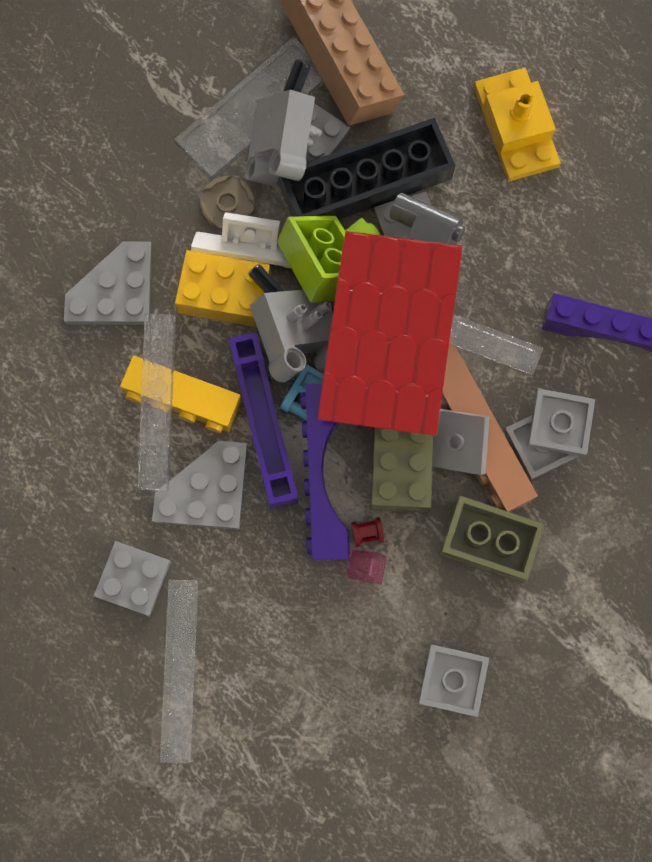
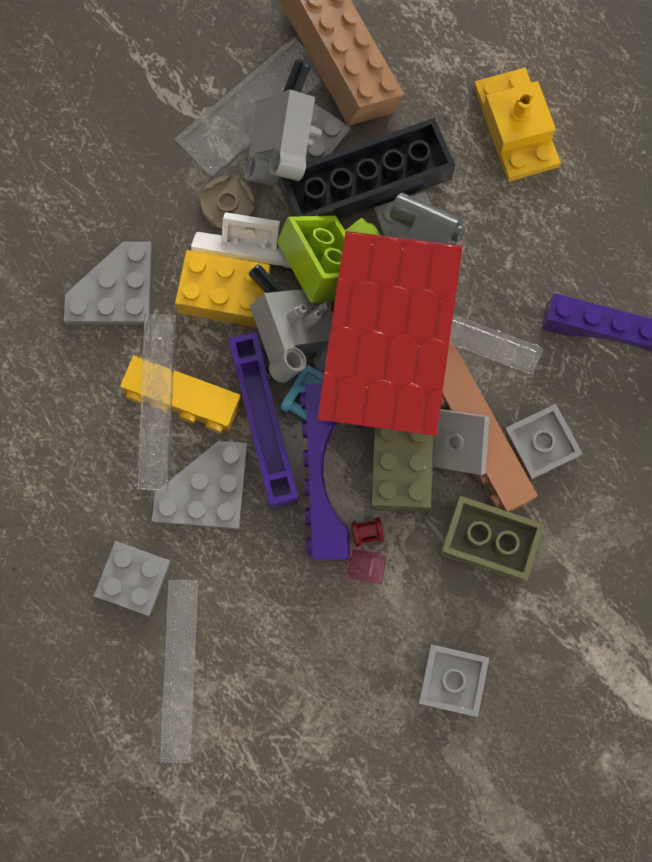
light grey plate [528,388,595,457] -> none

